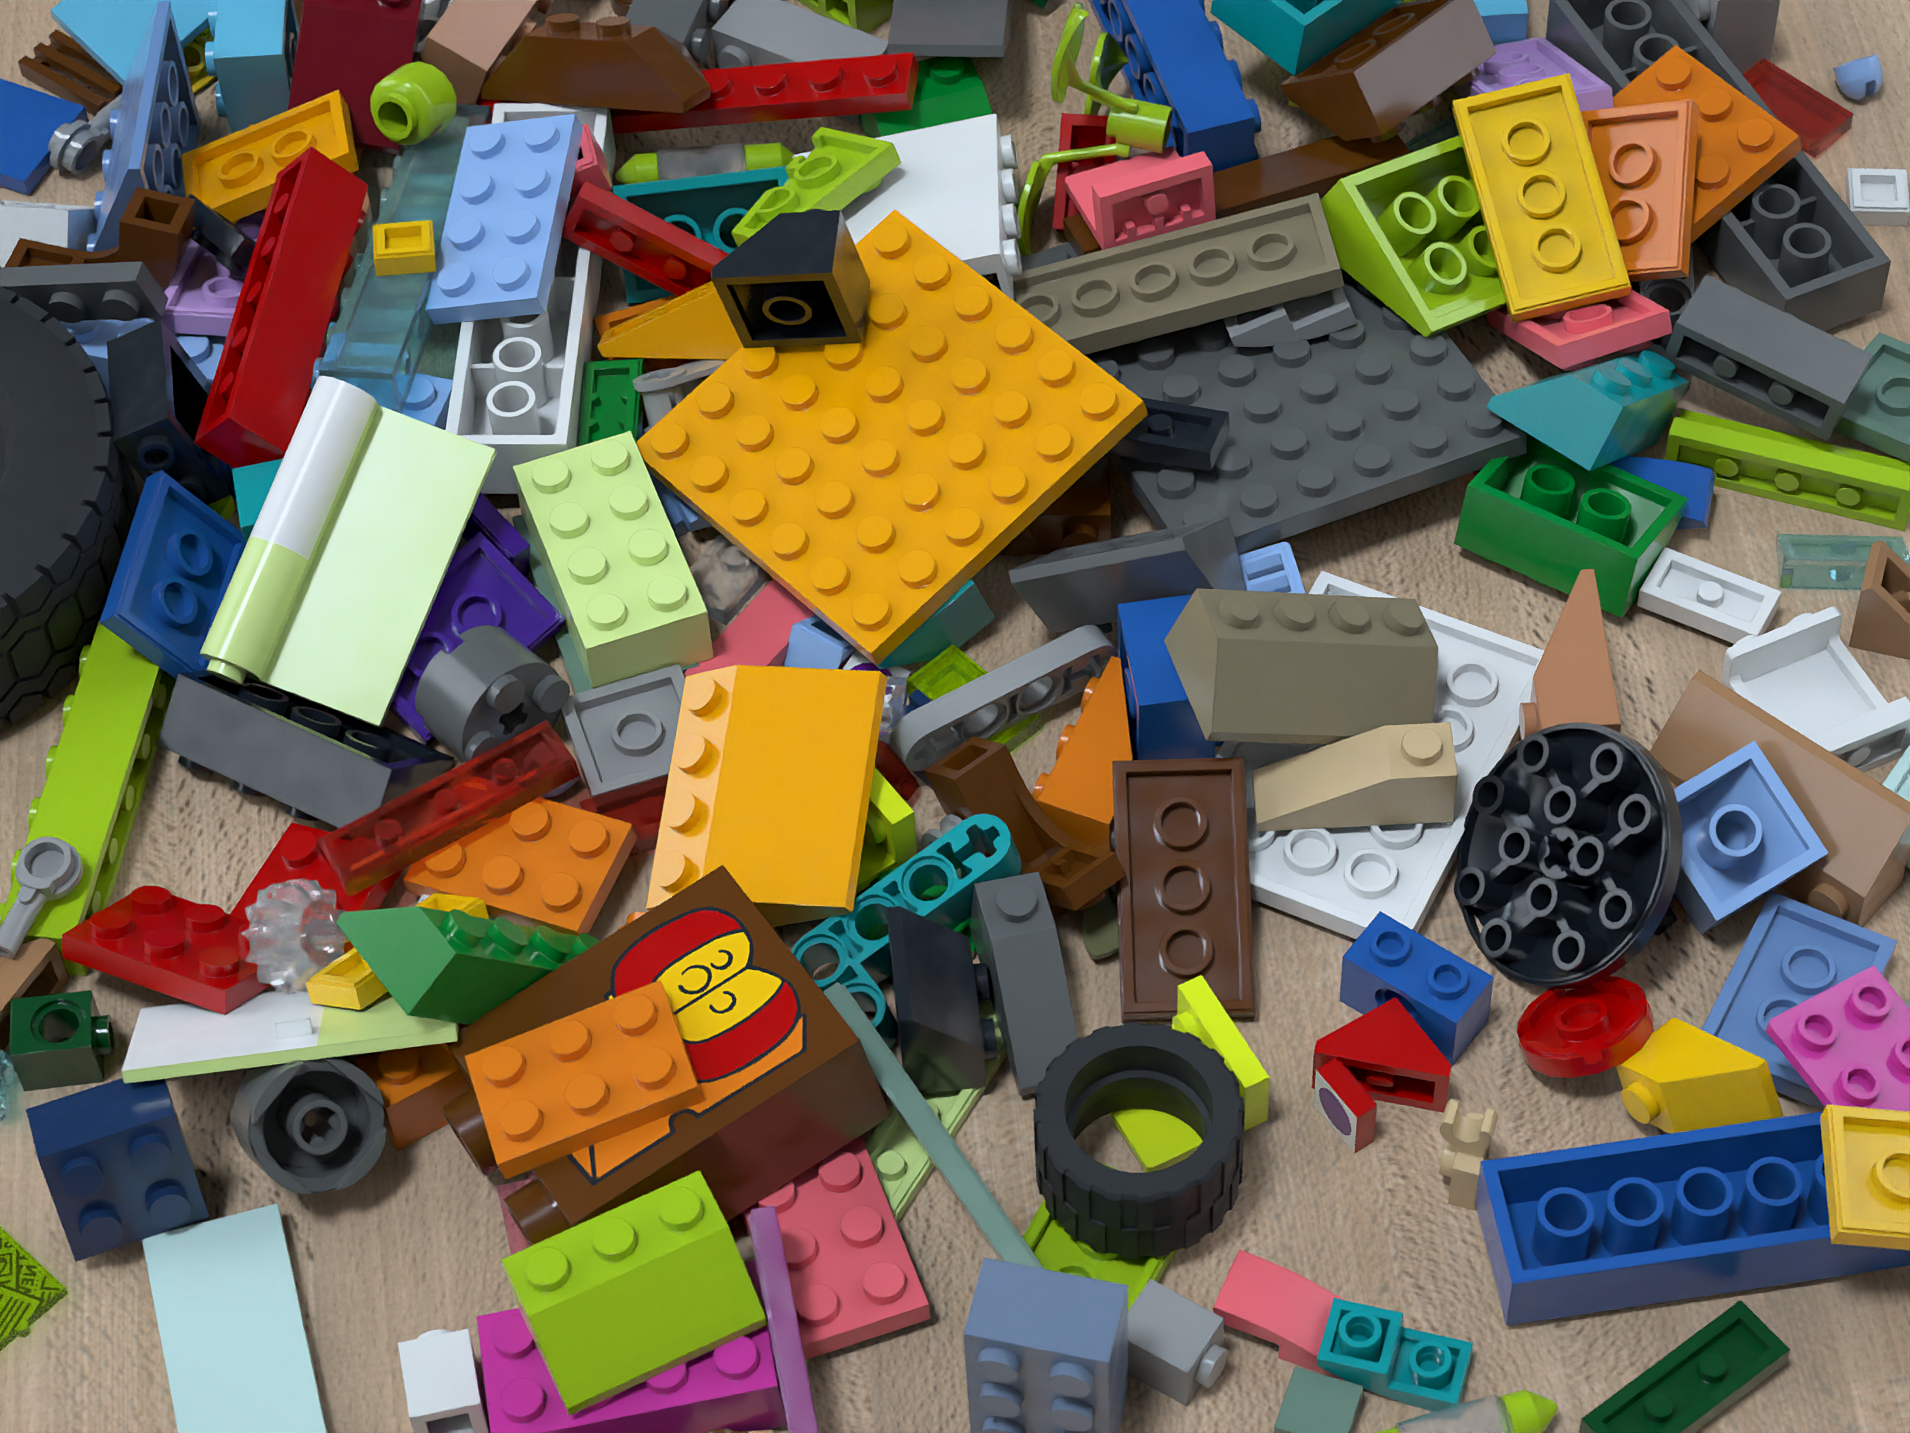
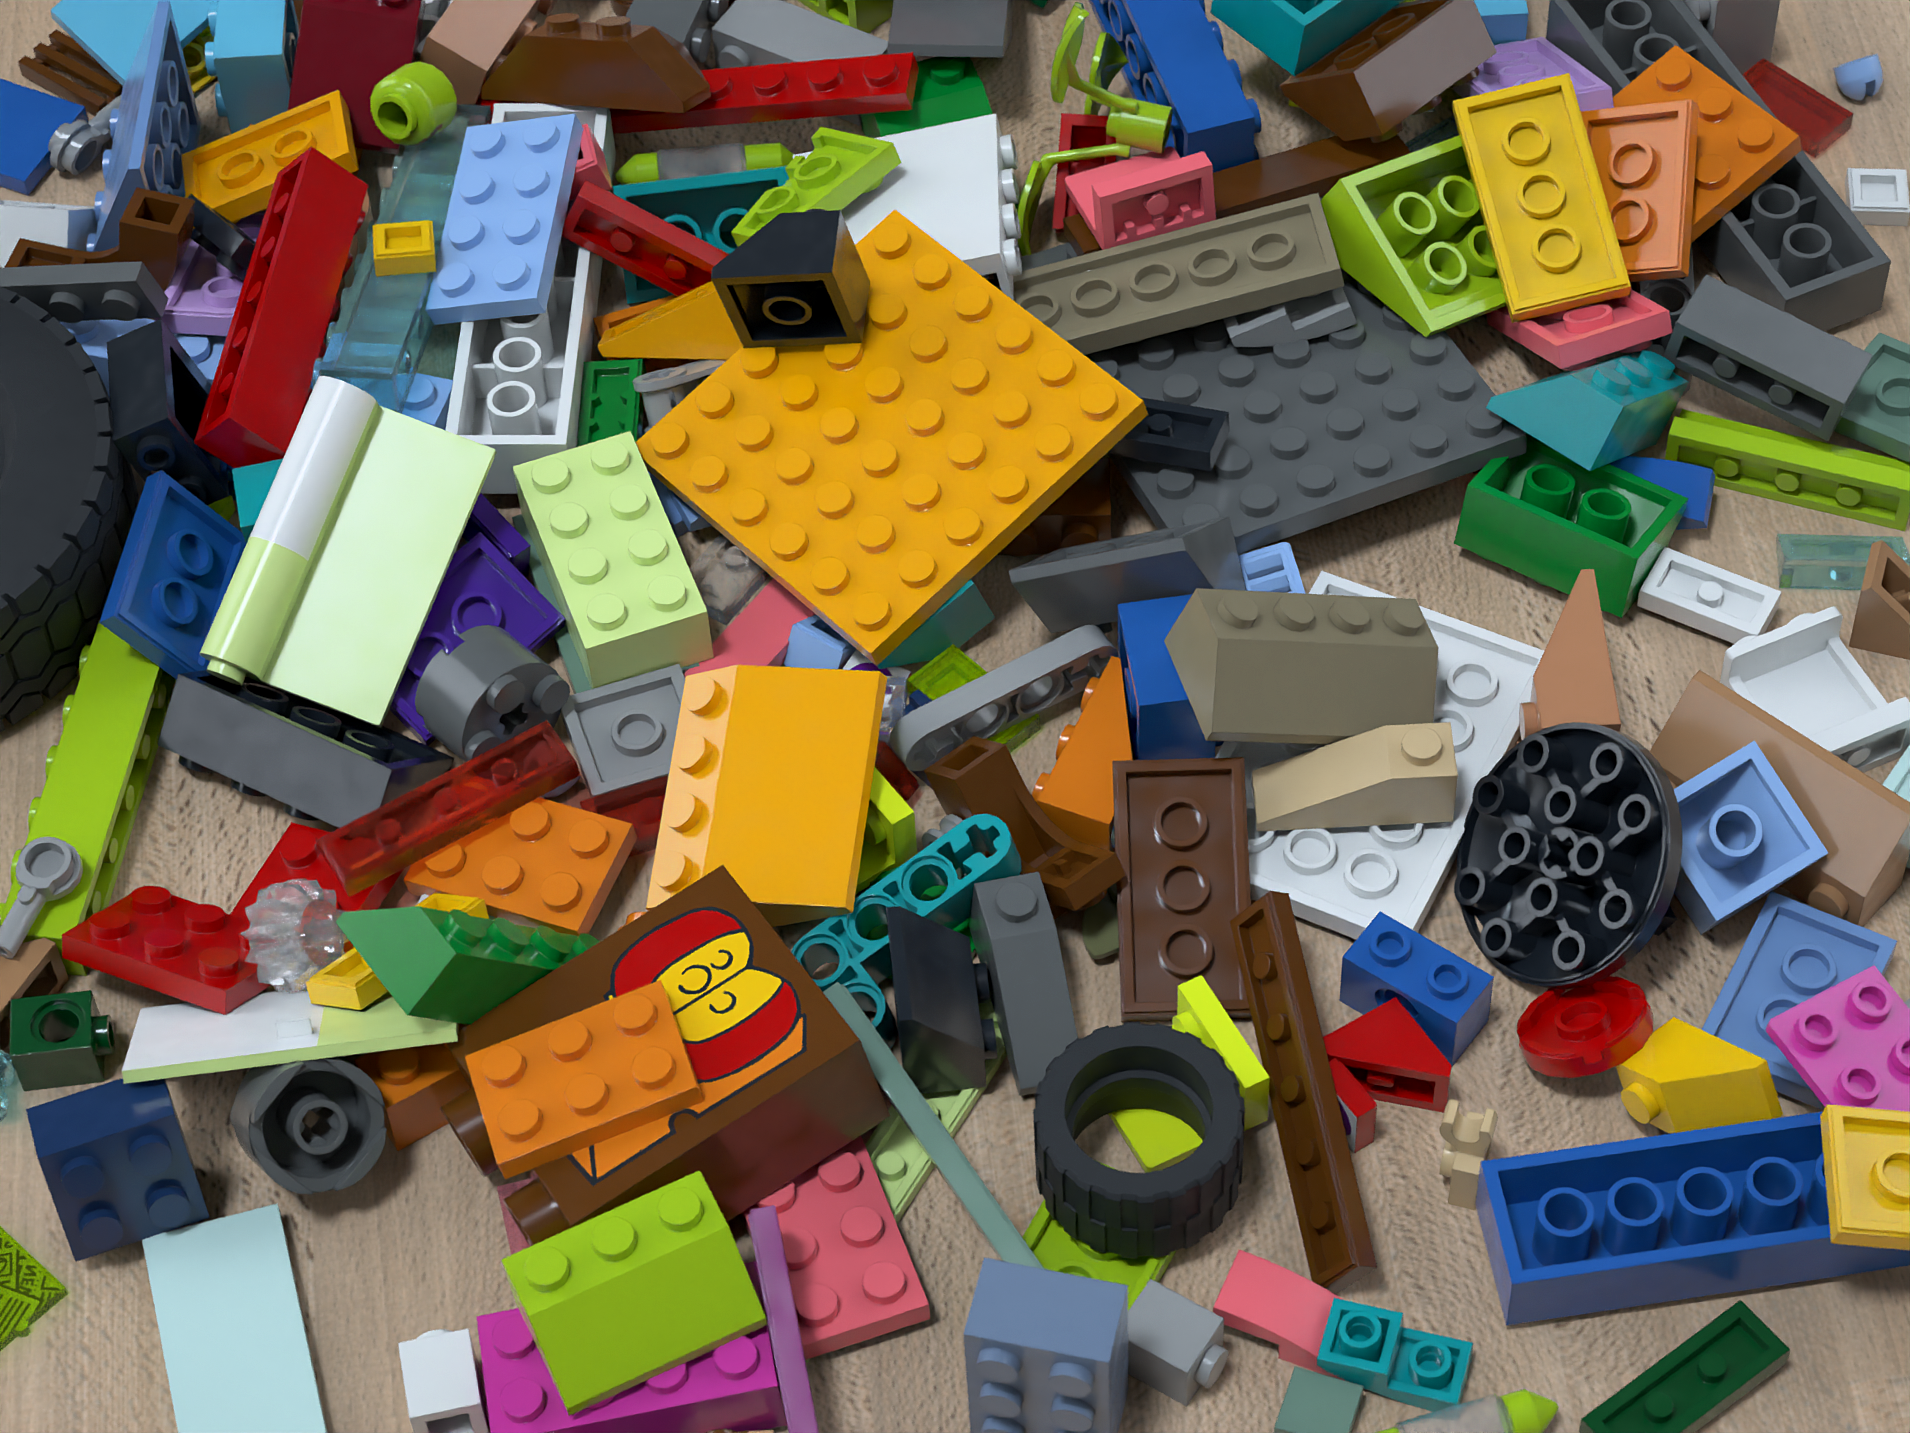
none -> reddish brown tile [1230,890,1377,1294]

